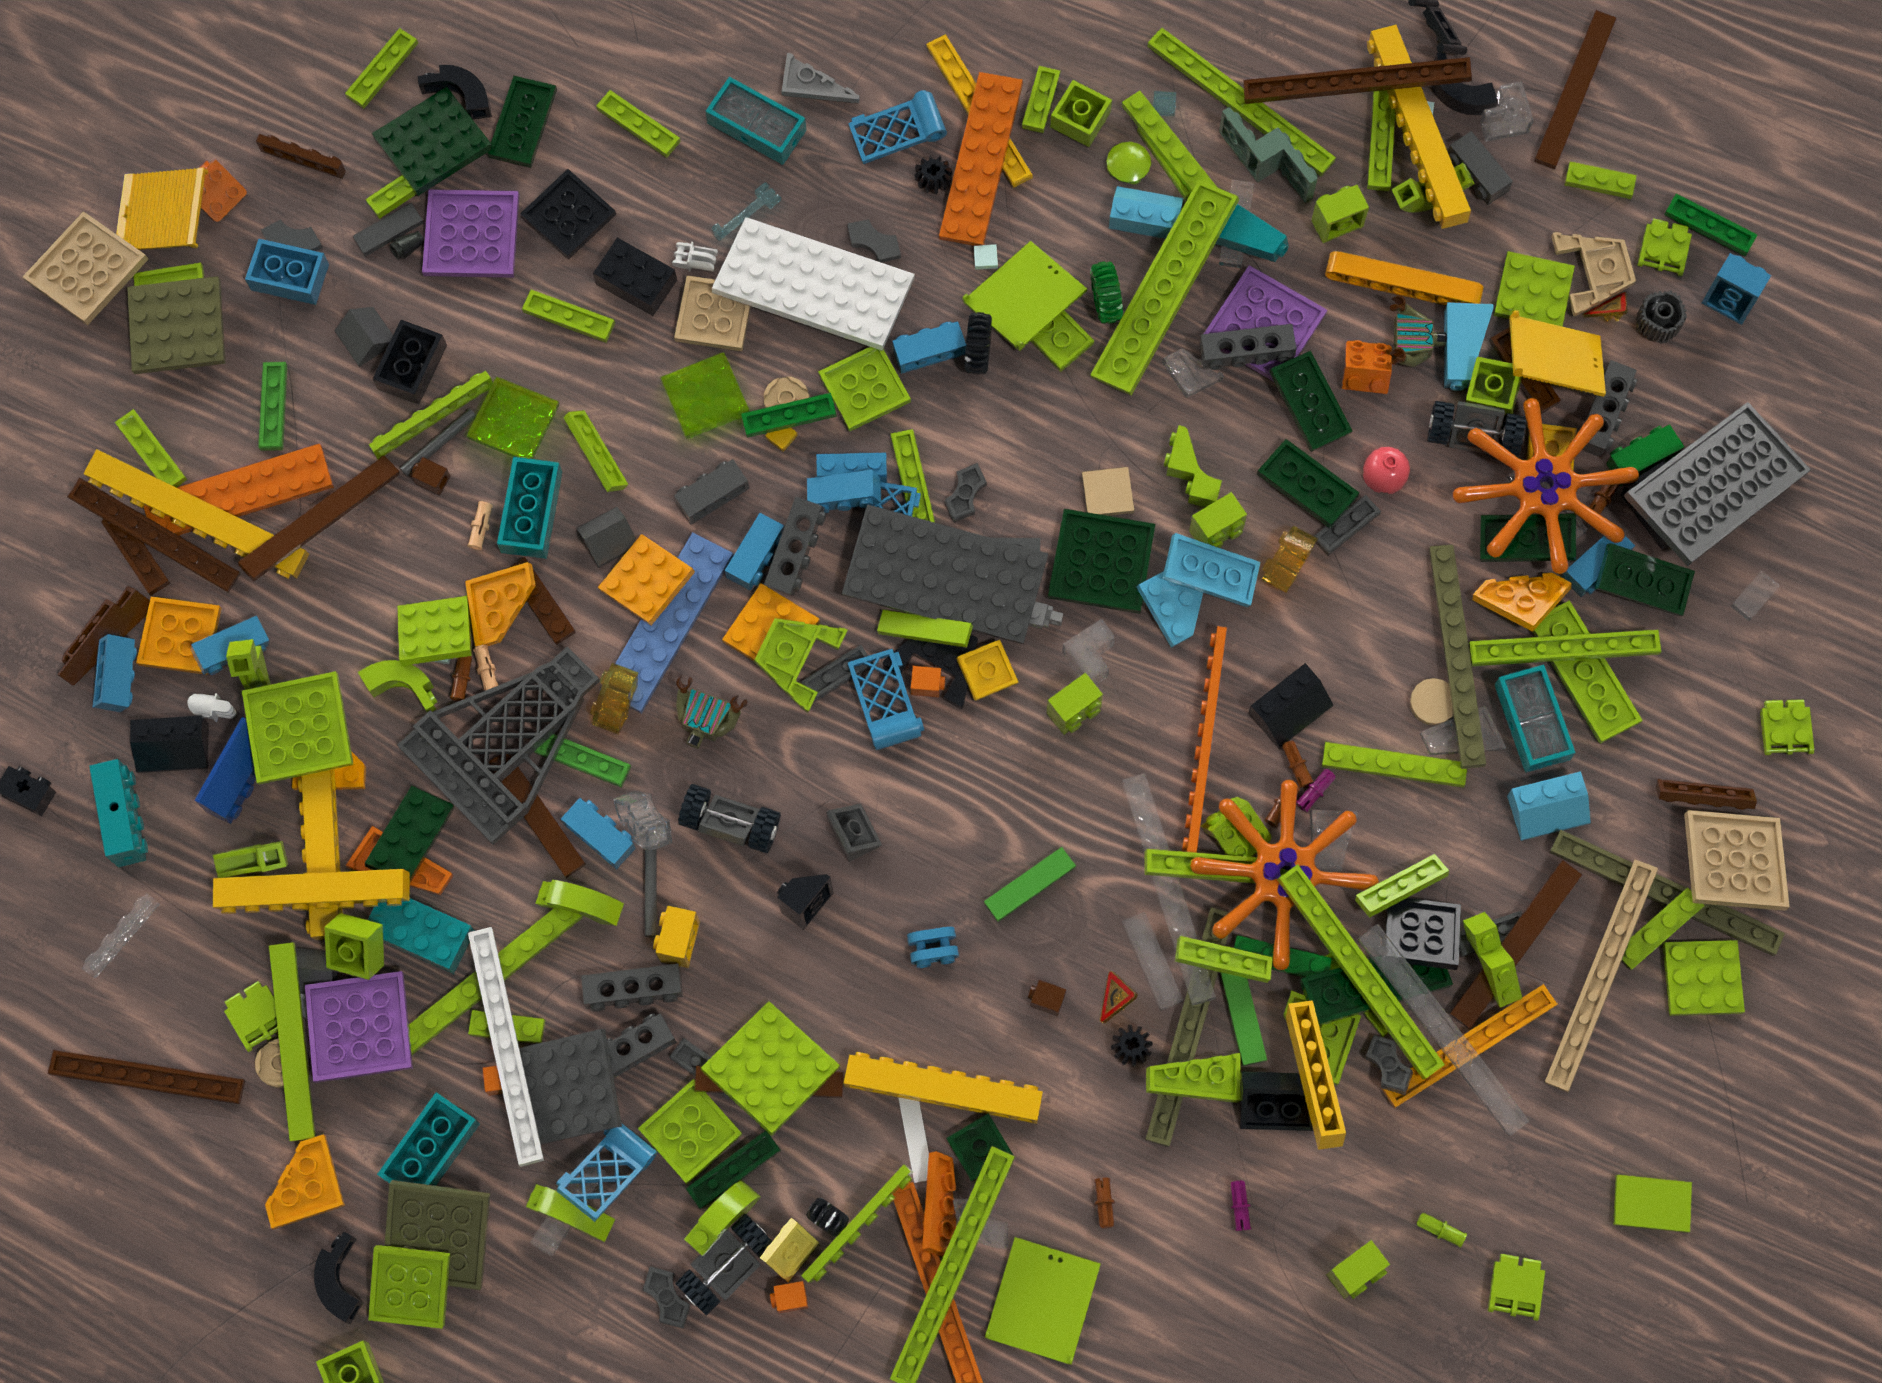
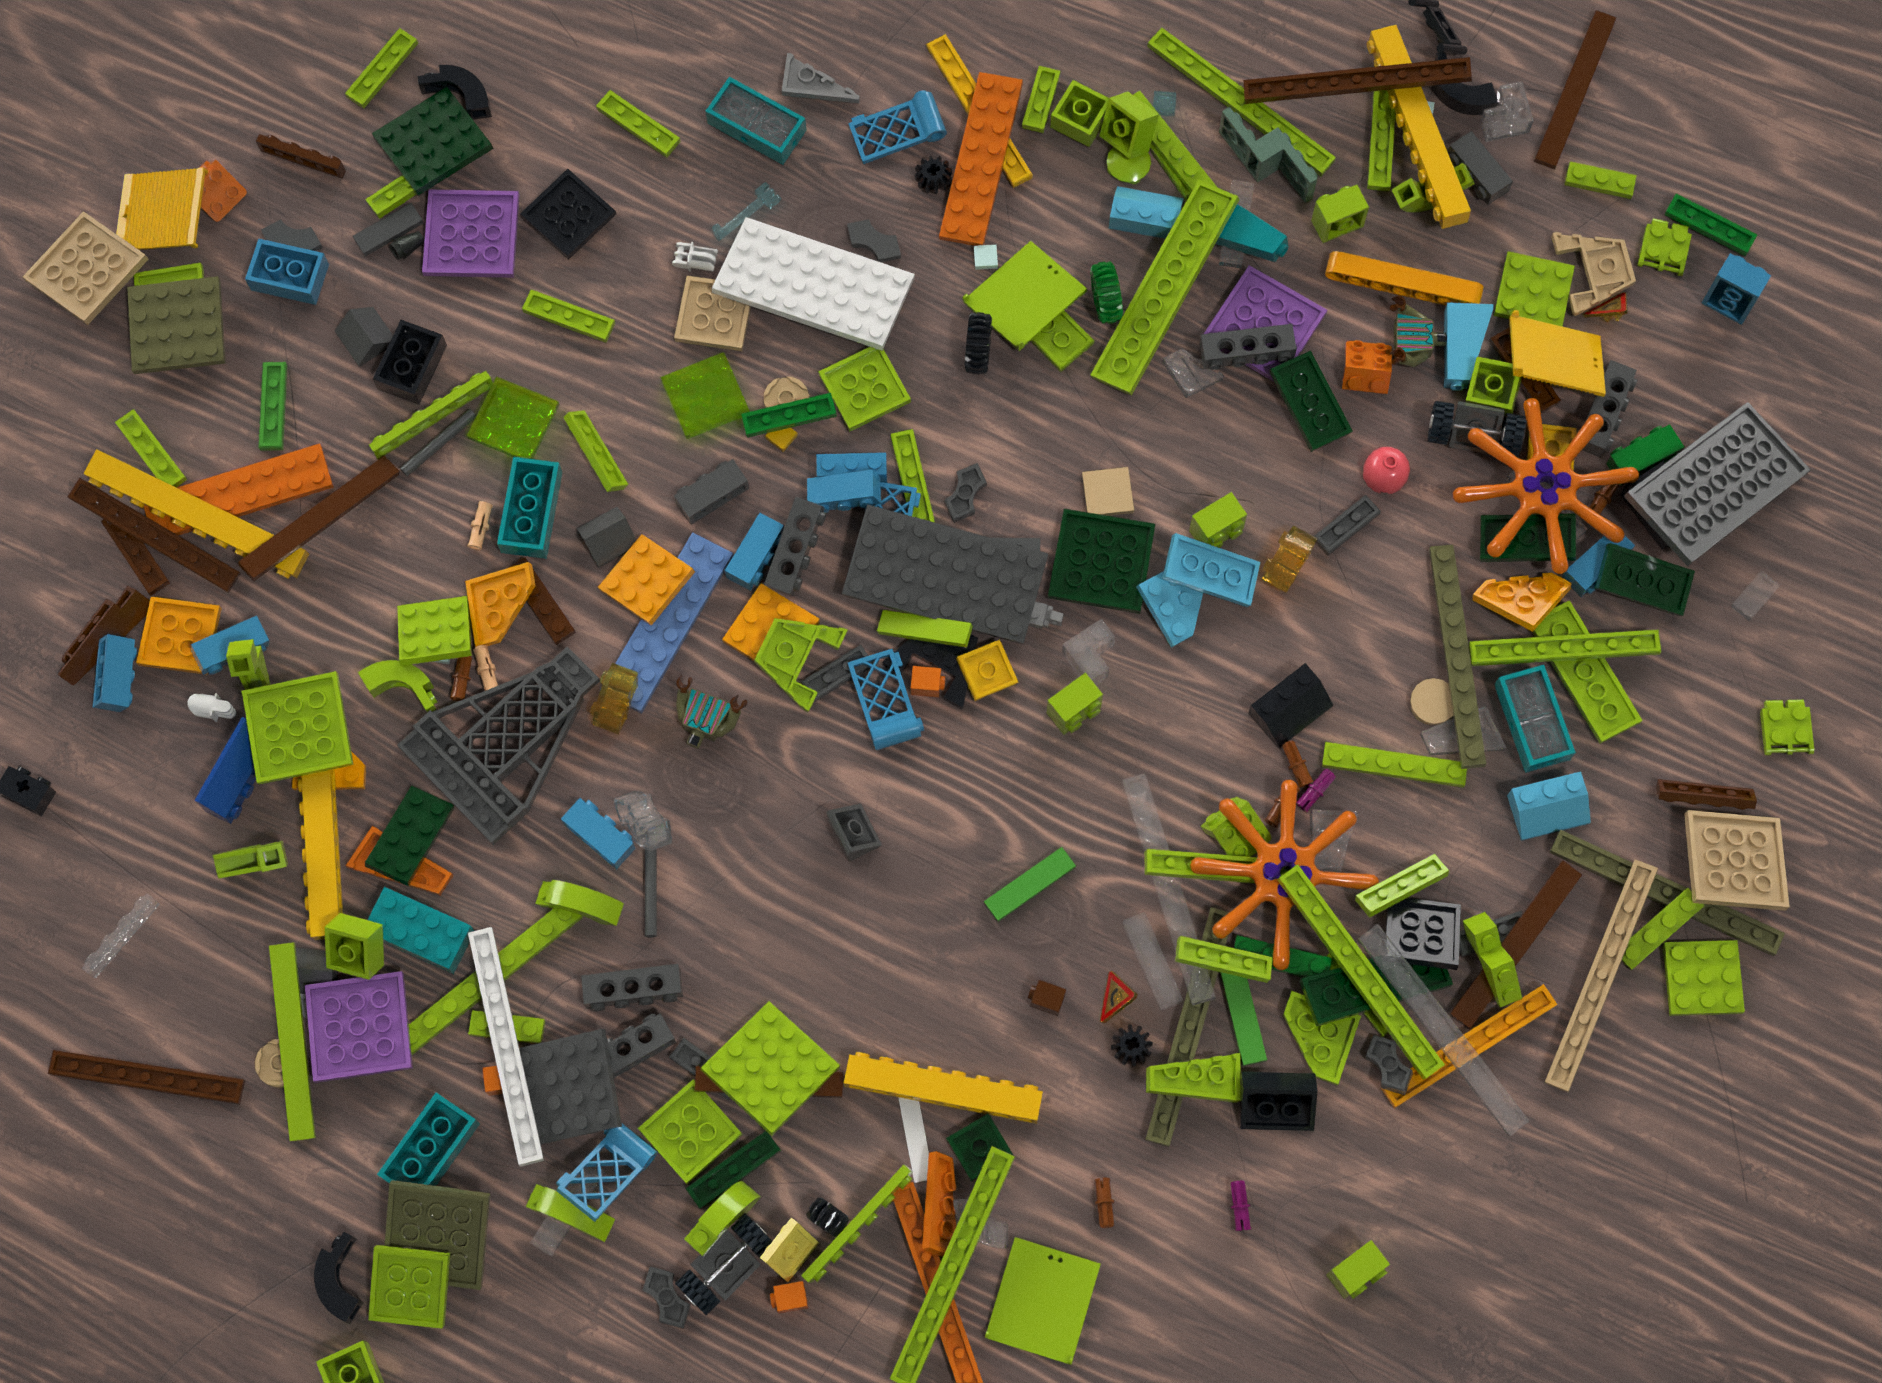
teal brick [89,759,148,867] -> none
black slope [130,715,209,773] -> none
yellow brick [213,869,410,914] -> none
lime plate [224,981,278,1052] -> none
light orange plate [265,1134,345,1230] -> none
reddish brown brick [411,457,451,496] -> none
dark green plate [487,76,557,168] -> none
reddish brown tile [489,754,586,878] -> none
bright green tile [535,734,631,788] -> none
black brick [593,237,677,316] -> none
yellow brick [653,906,700,968] -> none
plate [678,784,781,854] -> none
black slope [777,874,834,930] -> none
dark azure brick [892,321,966,374] -> none
dark azure brick [907,927,959,968] -> none
lime arch [1164,425,1222,507] -> none
orange plate [1182,626,1227,853] -> none
dark green plate [1257,439,1360,528] -> none
yellow brick [1286,1000,1346,1150] -> none
lime axle [1417,1213,1467,1248] -> none
lime plate [1488,1254,1545,1321] -> none
lime tile [1613,1175,1692,1233] -> none
dark grey brick [1636,290,1687,344] -> none
none -> lime brick [1099,91,1159,159]

